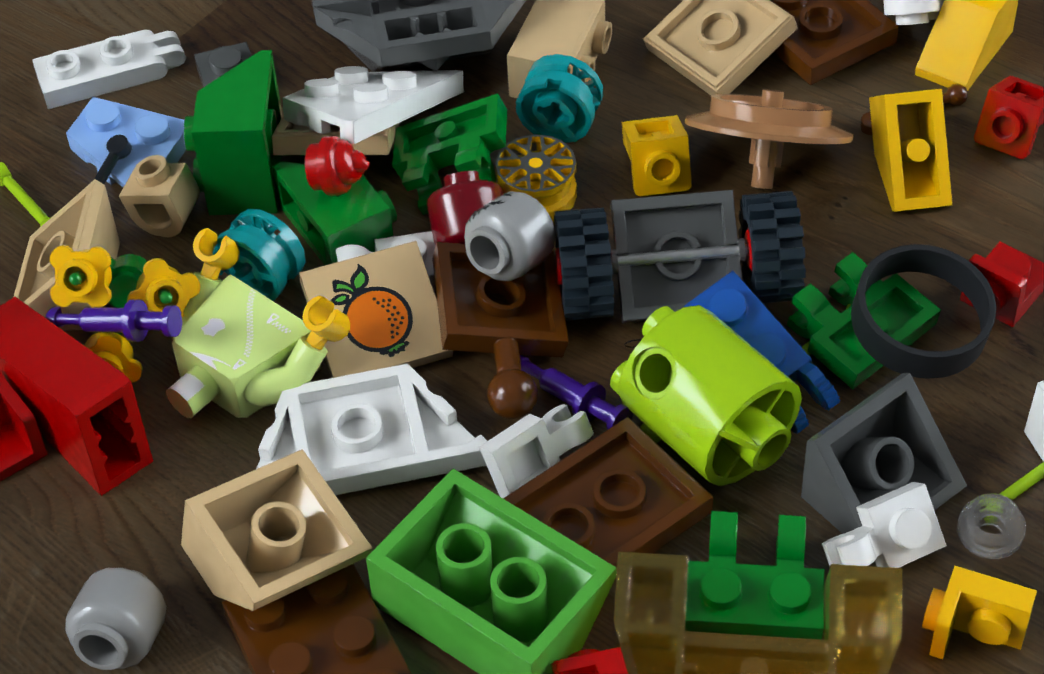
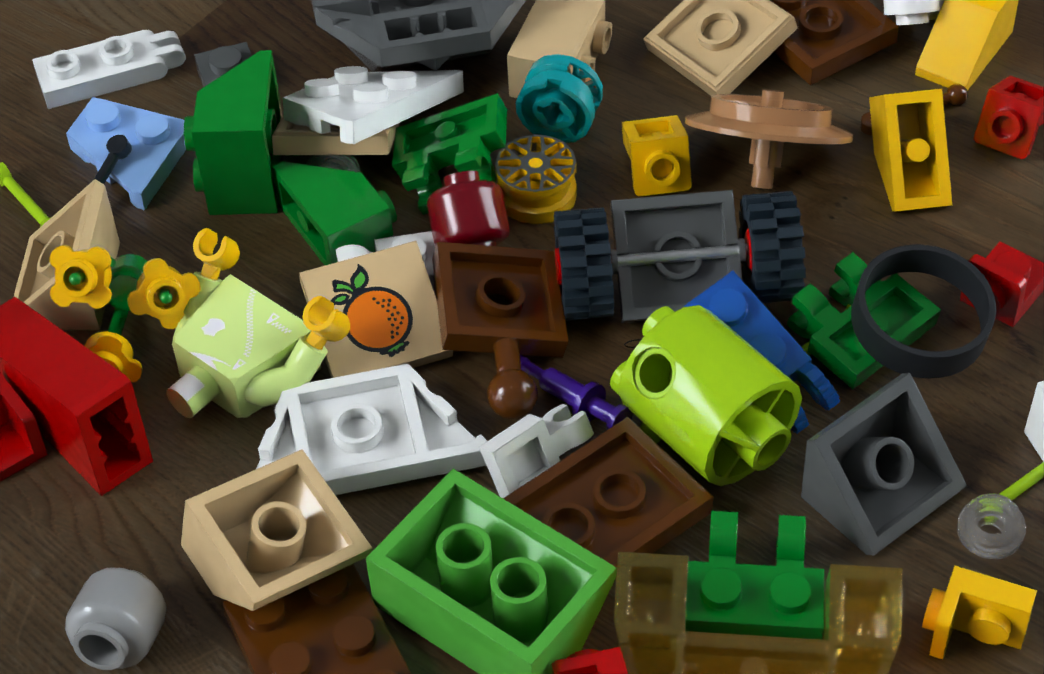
dark purple piece [45,299,183,342] -> none
tan plate [119,155,200,237] -> none
teal wheel [213,209,306,301] -> none
red plate [305,136,370,196] -> none
light grey head [464,191,556,281] -> none
white plate [822,482,947,573] -> none

